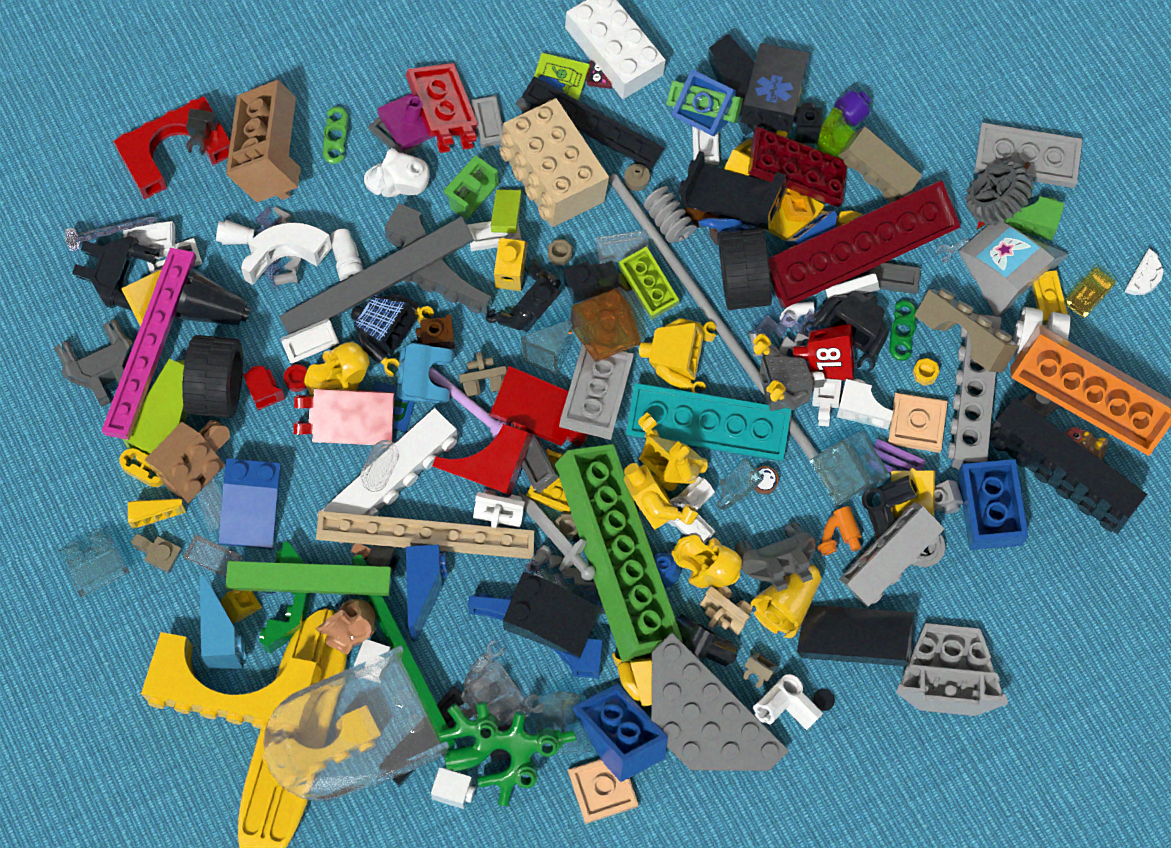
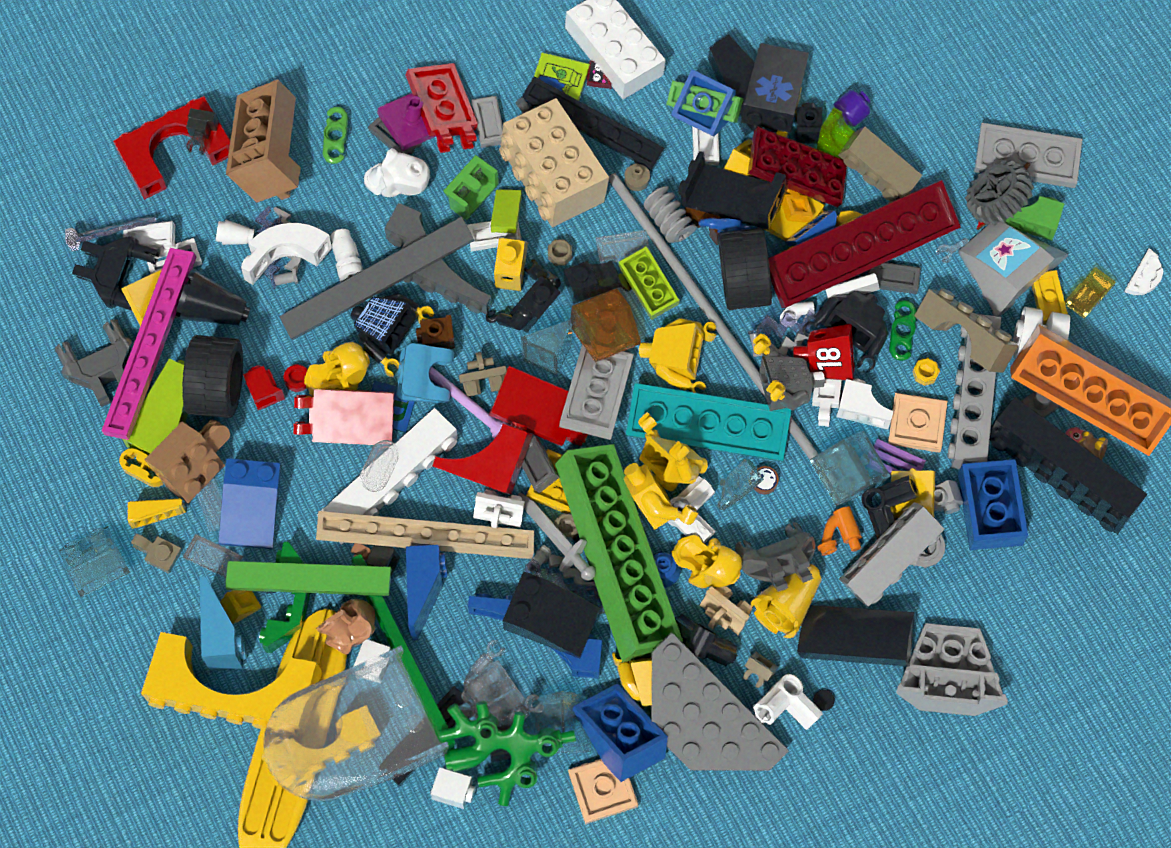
white tile [280,318,339,364] -> none

